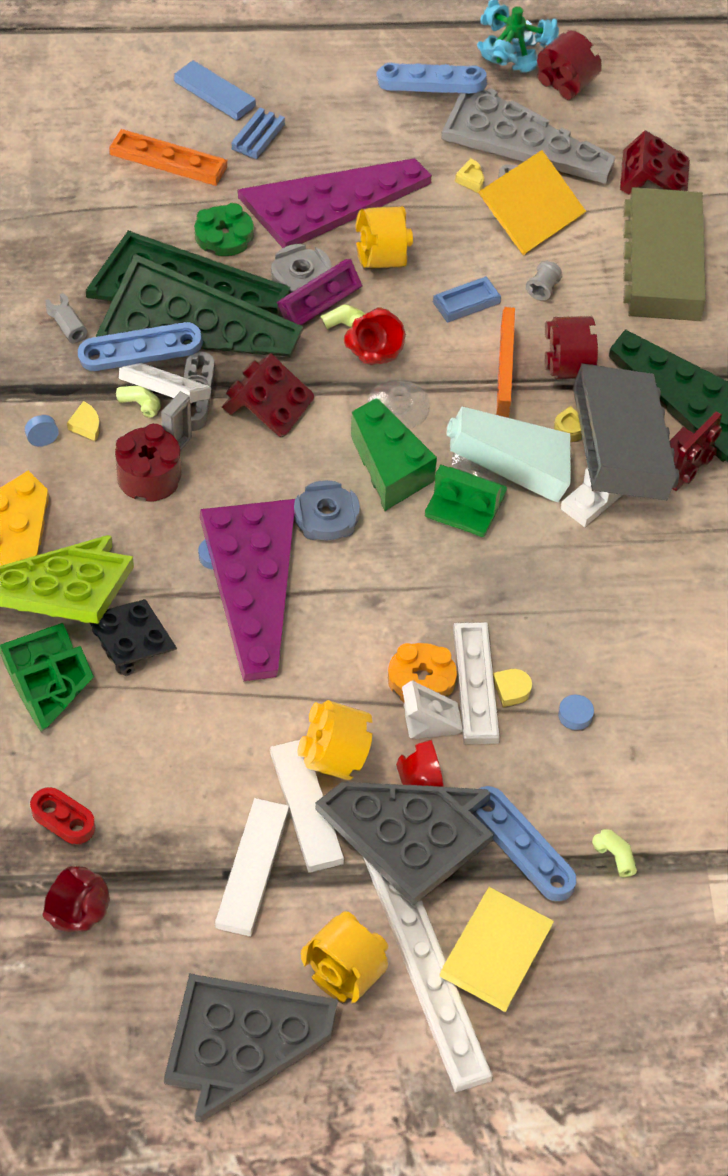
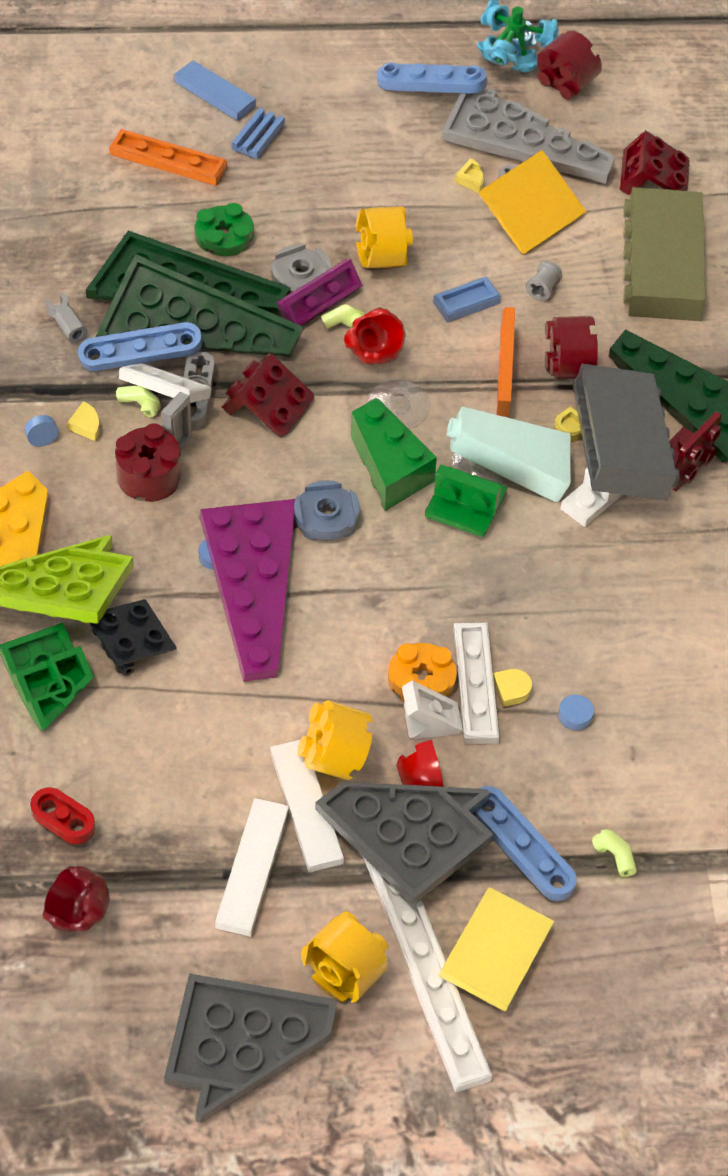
magenta wing [238,158,432,248] -> none

